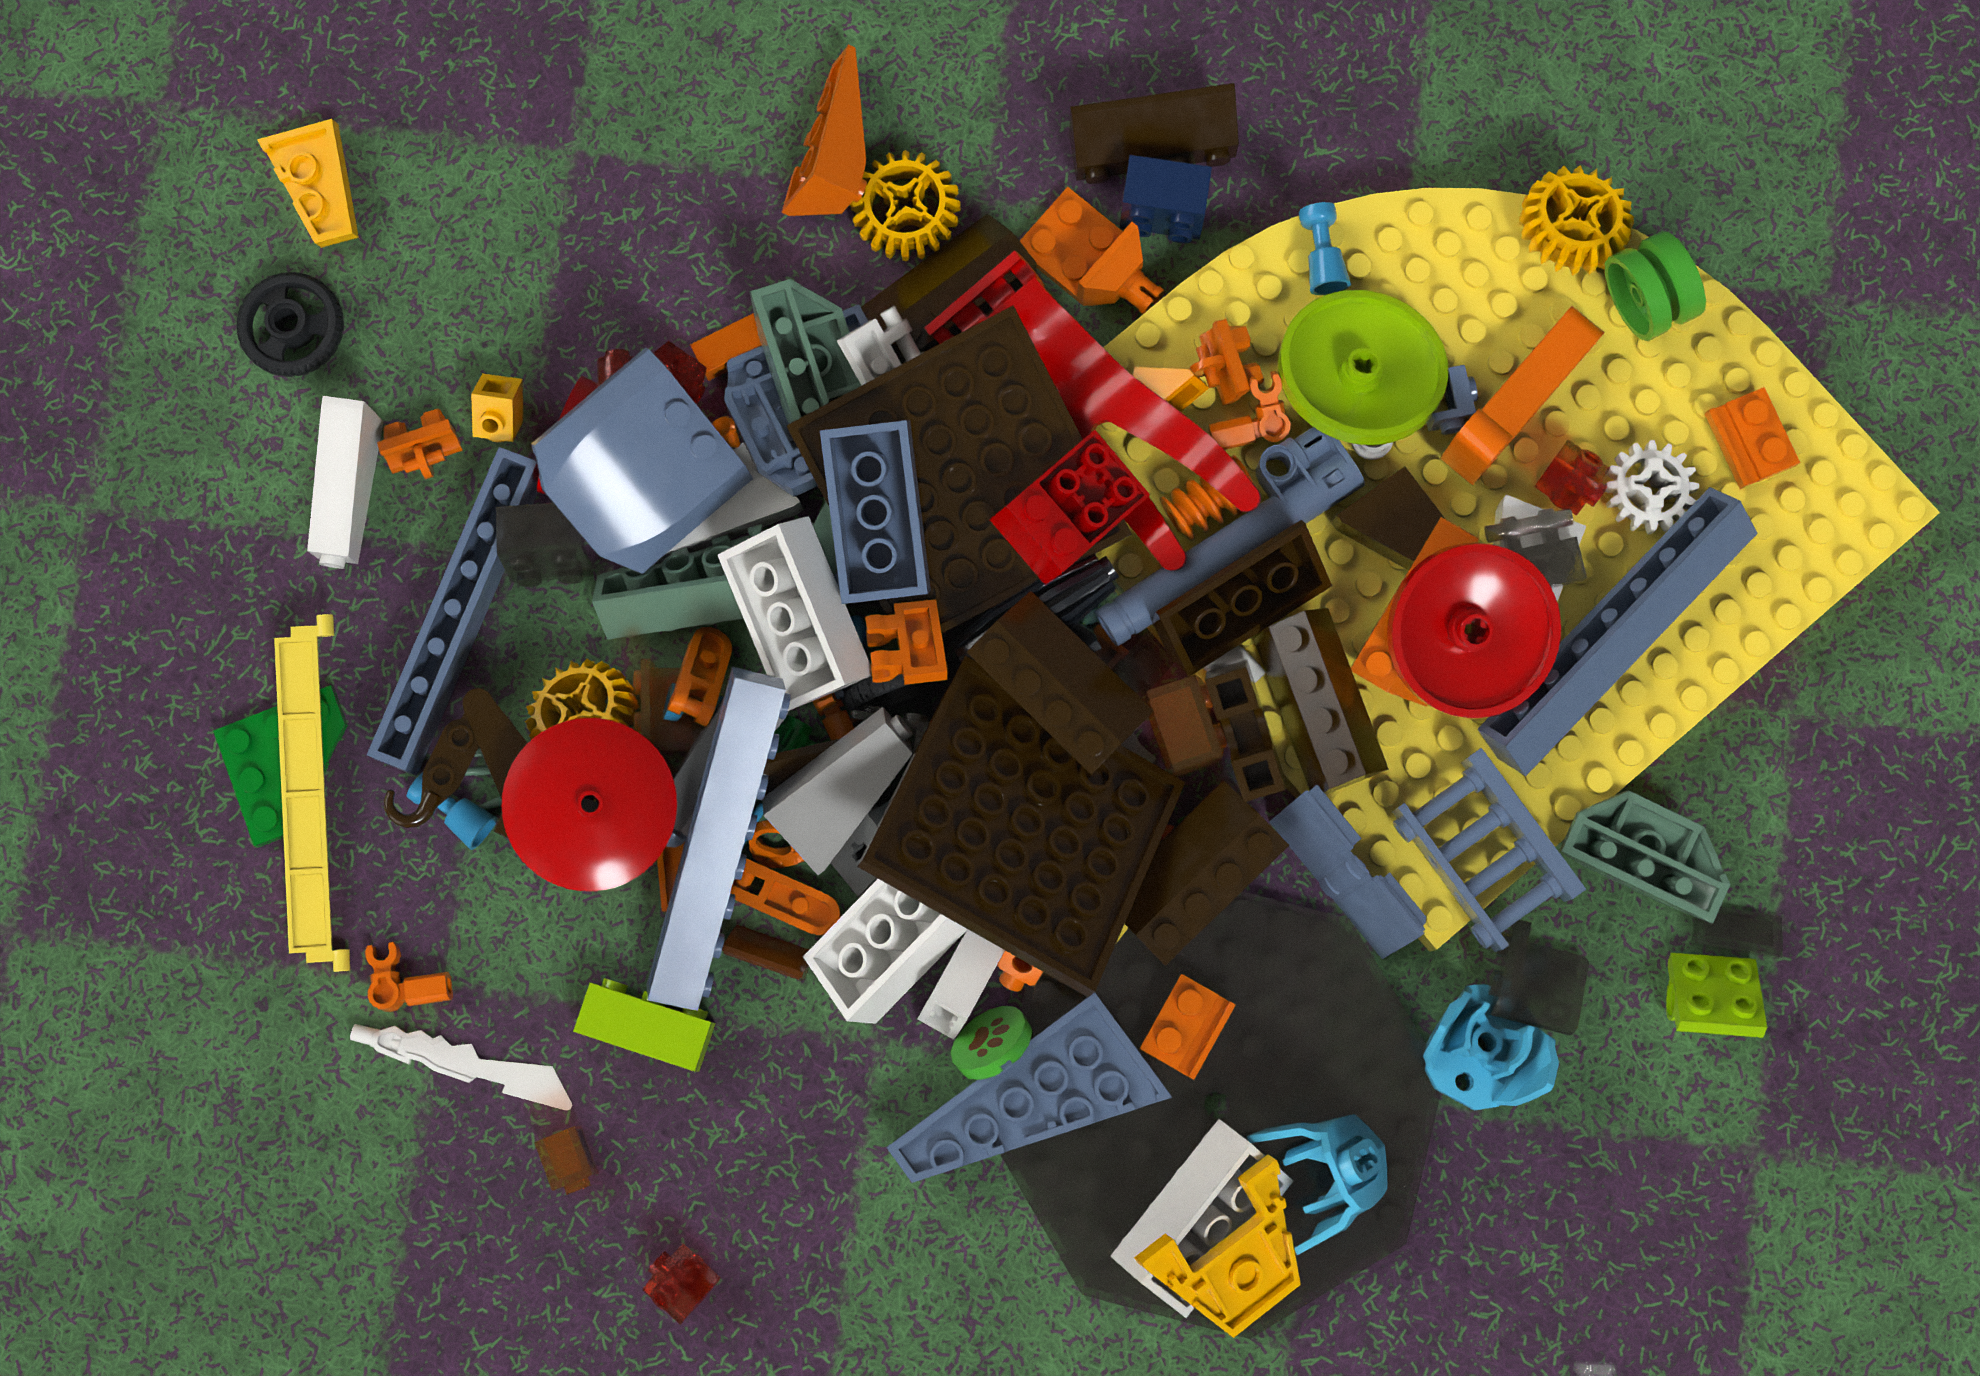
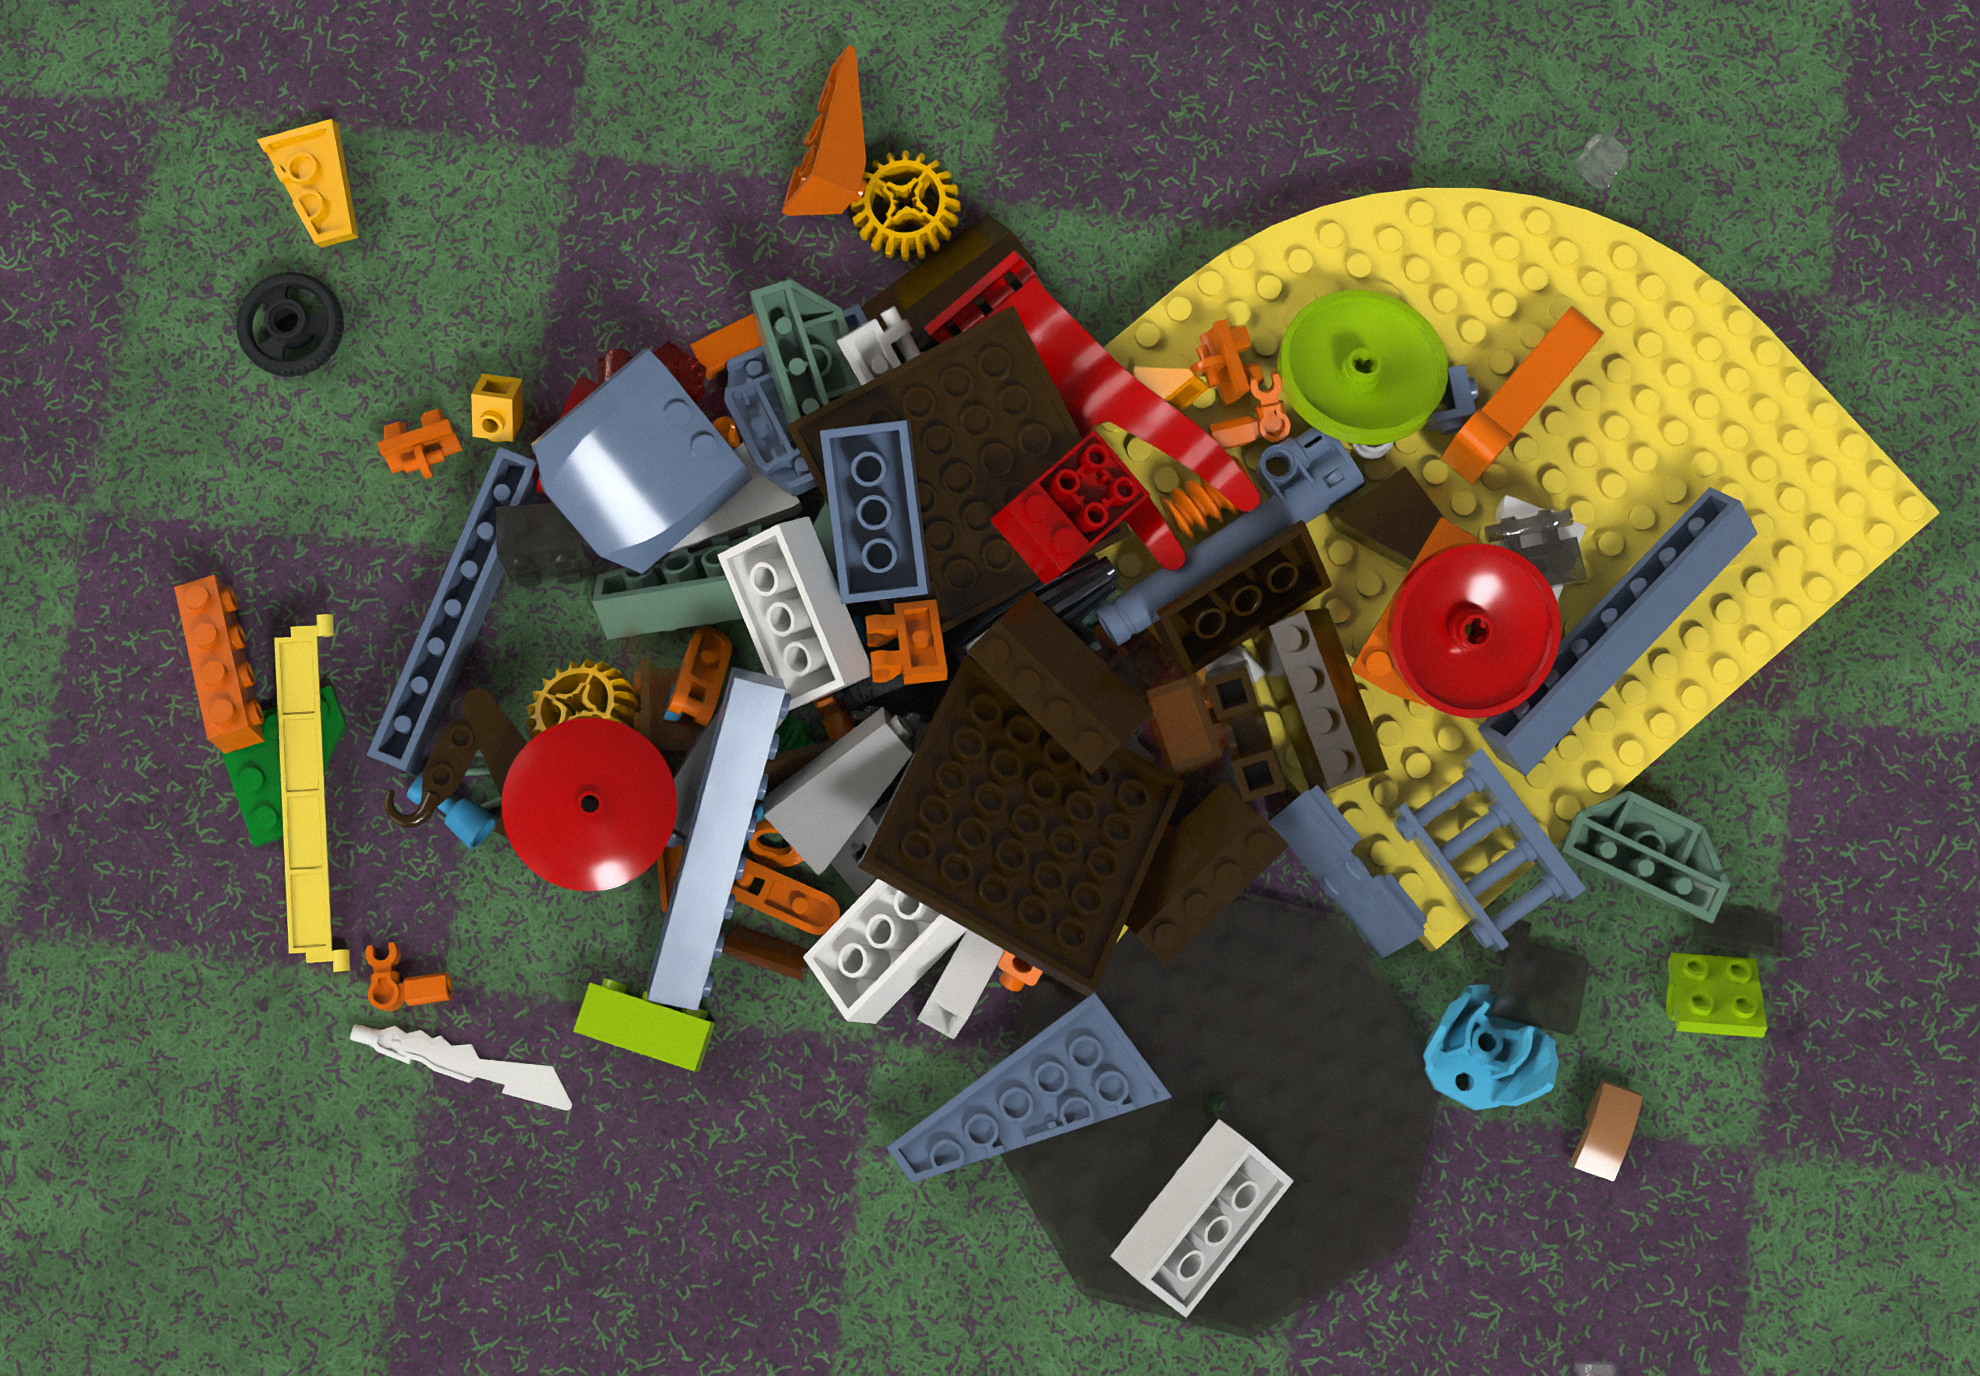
white slope [307,396,384,569] -> none
clear orange brick [534,1125,599,1195] -> none
clear red brick [642,1243,721,1325] -> none
bright green tile [951,1006,1032,1080] -> none
orange plate [1020,187,1165,315] -> none
dark brown slope [1069,83,1239,184] -> none
dark blue brick [1120,155,1212,243] -> none
yellow wing [1134,1154,1301,1338] -> none
orange plate [1139,974,1236,1080] -> none
medium azure piece [1247,1114,1387,1255] -> none
dark azure piece [1298,202,1351,296] -> none
yellow gear [1519,165,1634,276] -> none
clear red brick [1534,440,1610,516] -> none
white gear [1603,440,1699,534] -> none
bright green wheel [1605,231,1706,341] -> none
orange plate [1705,387,1800,489] -> none
none -> orange brick [174,575,265,754]
none -> clear hinge [1571,125,1628,190]
none -> medium nougat slope [1571,1079,1643,1181]

